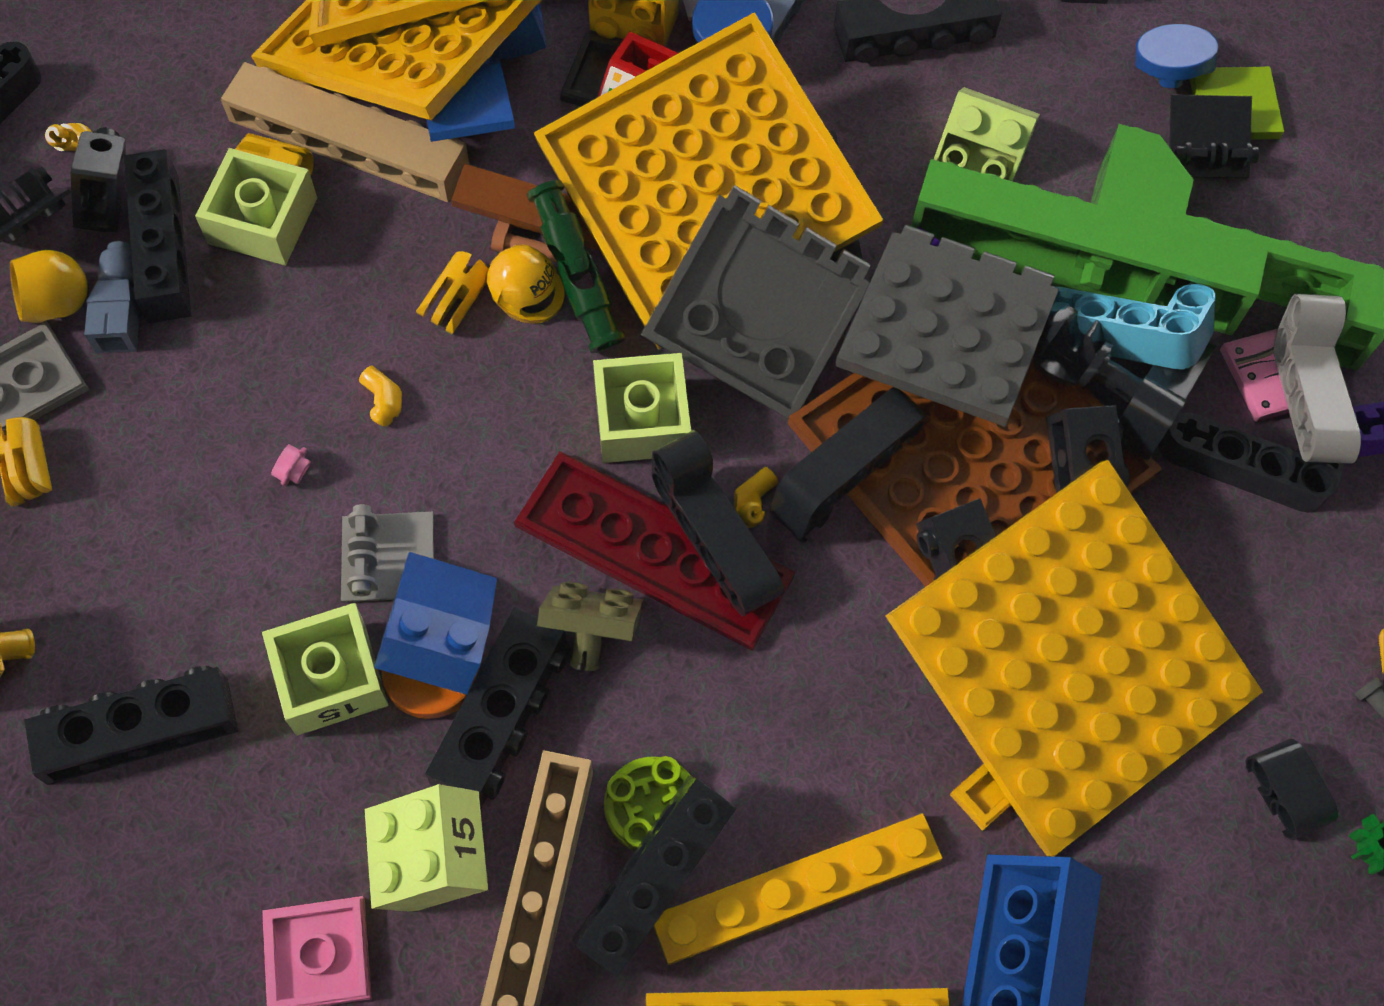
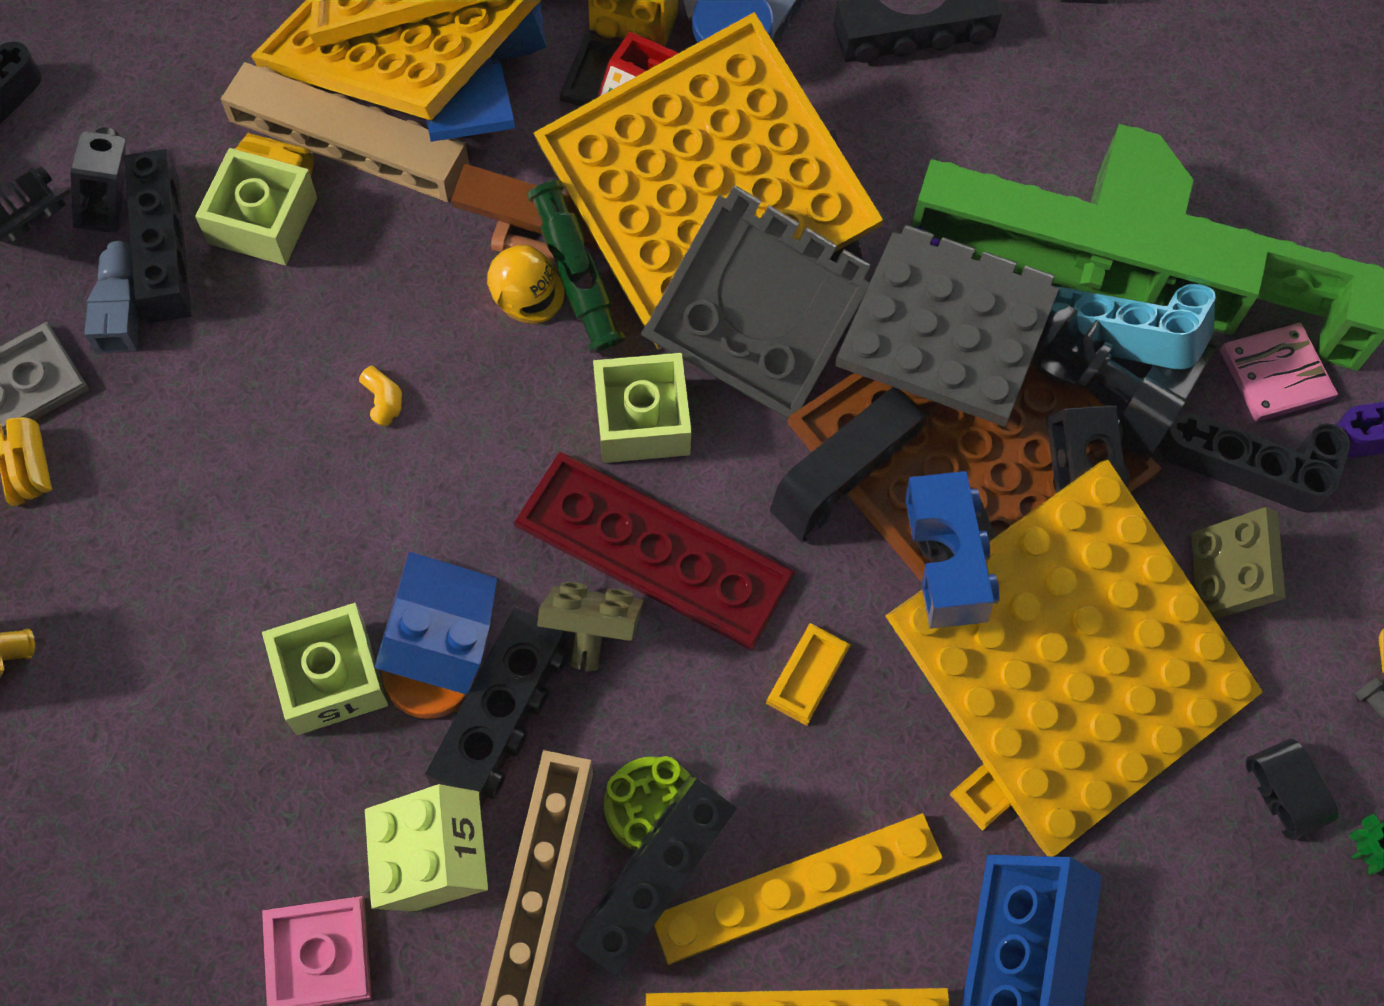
yellow helmet [10,250,88,323] -> none
black brick [24,666,238,785] -> none
yellow arm [45,123,92,151] -> none
bright pink plate [271,444,311,486] -> none
light grey hinge [341,504,434,602] -> none
yellow arm [416,251,489,335] -> none
black beam [651,430,785,617] -> none
yellow arm [734,467,778,528] -> none
yellowish green slope [933,87,1040,181] -> none
tile [1135,24,1218,88] -> none
black hinge [1169,95,1259,178] -> none
lime tile [1190,66,1284,140] -> none
light grey beam [1274,294,1361,464] -> none
none -> yellow tile [766,623,851,726]
none -> blue arch [905,471,1000,629]
none -> olive plate [1191,507,1285,619]

